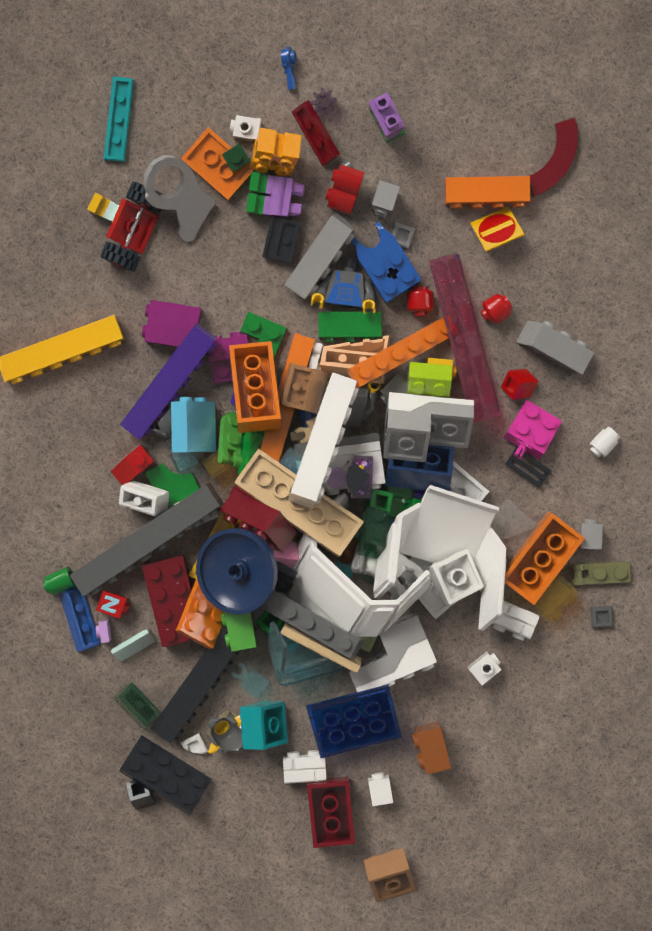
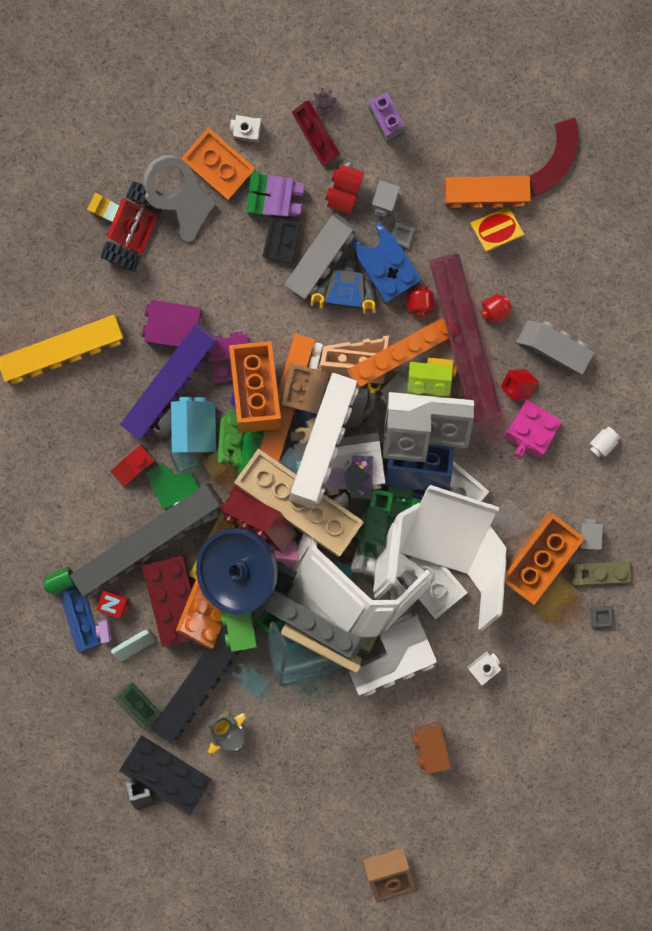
teal tile [103,76,134,163] -> none
white brick [119,480,170,516] -> none
white tile [180,733,208,754] -> none
dark green plate [222,143,251,173] -> none
green plate [240,312,287,358] -> none
teal brick [240,700,288,750] -> none
light orange brick [250,128,302,176] -> none
blue plate [281,46,297,90] -> none
white brick [283,750,326,784] -> none
clear blue slope [306,684,402,758] -> none
dark red brick [307,776,355,848] -> none
green brick [318,312,382,342] -> none
white brick [368,772,393,806] -> none
white slope [429,549,484,605] -> none
white brick [492,600,539,641] -> none
black tile [505,447,552,488] -> none

